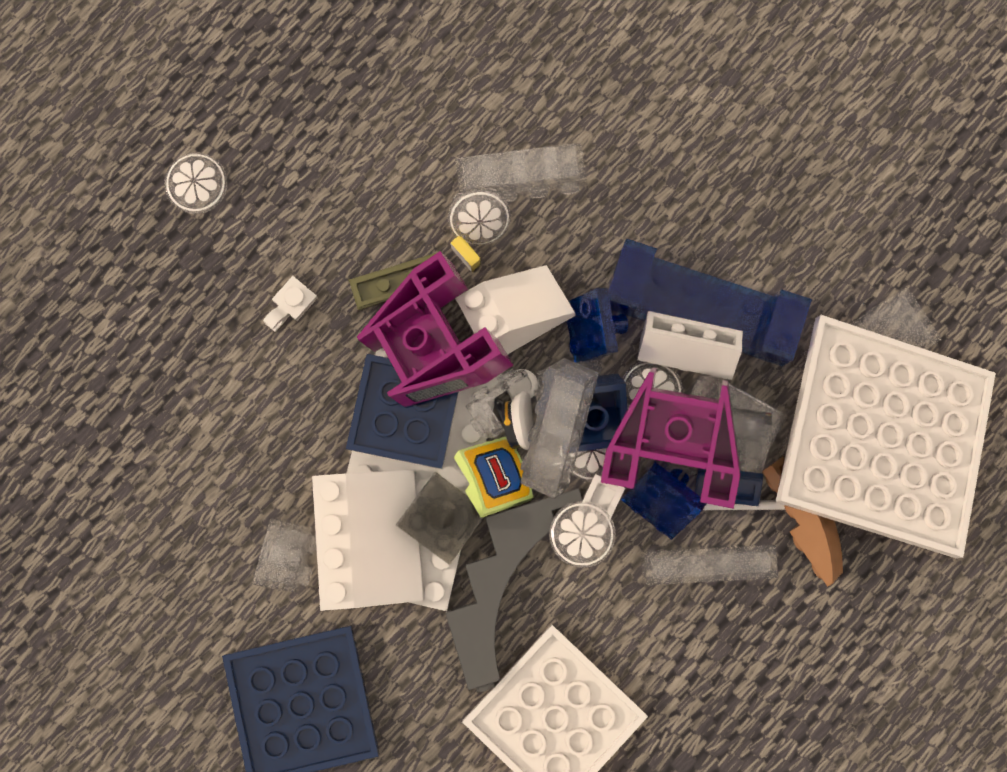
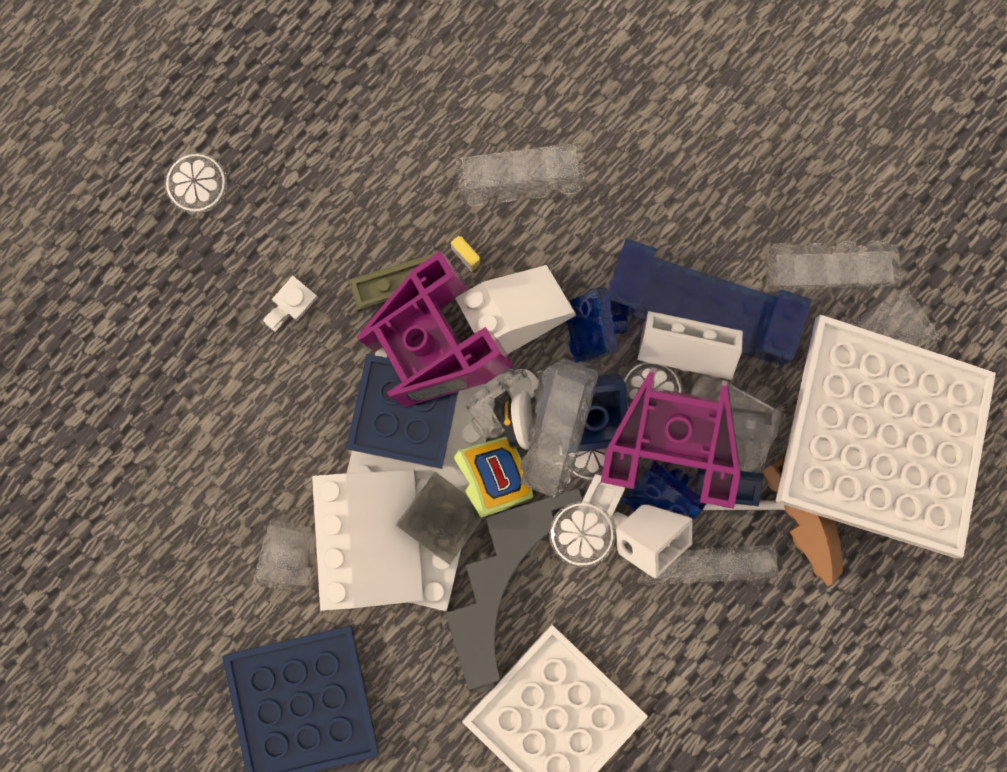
dish [448,189,511,246] -> none
none -> white torso [609,505,692,578]
none -> clear brick [765,240,901,291]

